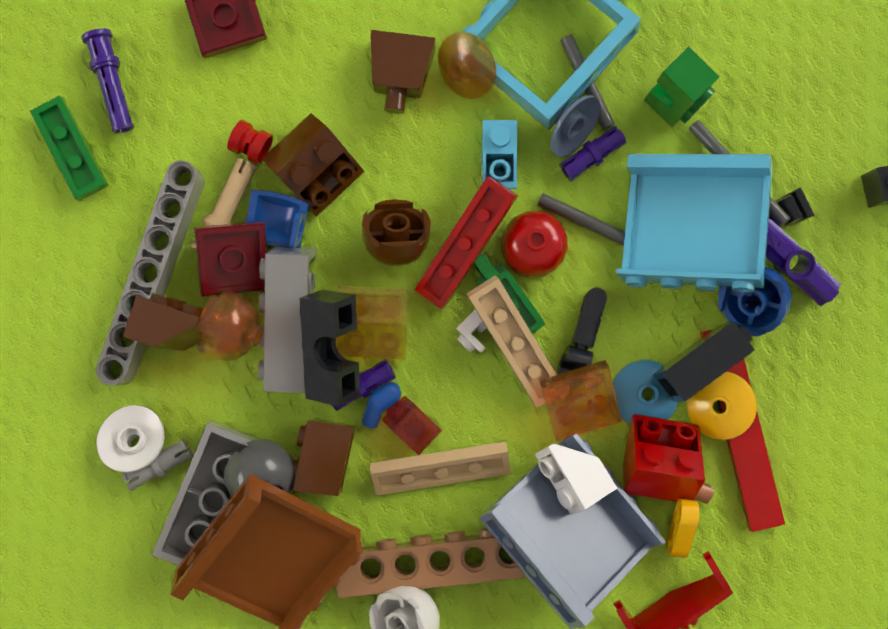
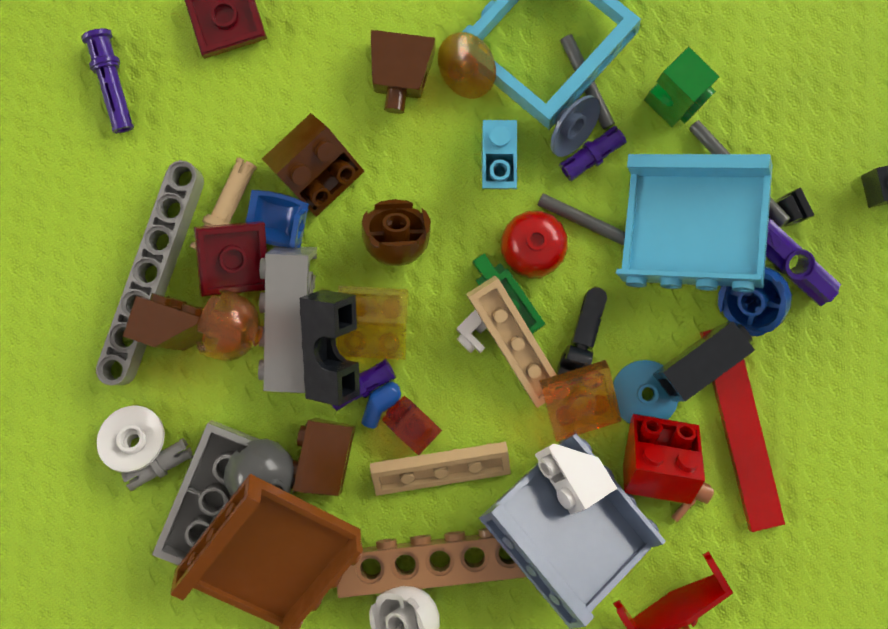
green plate [30,95,109,201] -> none
red wheel [227,120,273,165] -> none
red plate [414,176,518,309] -> none
yellow beam [667,499,699,558] -> none
yellow dish [687,372,757,440] -> none

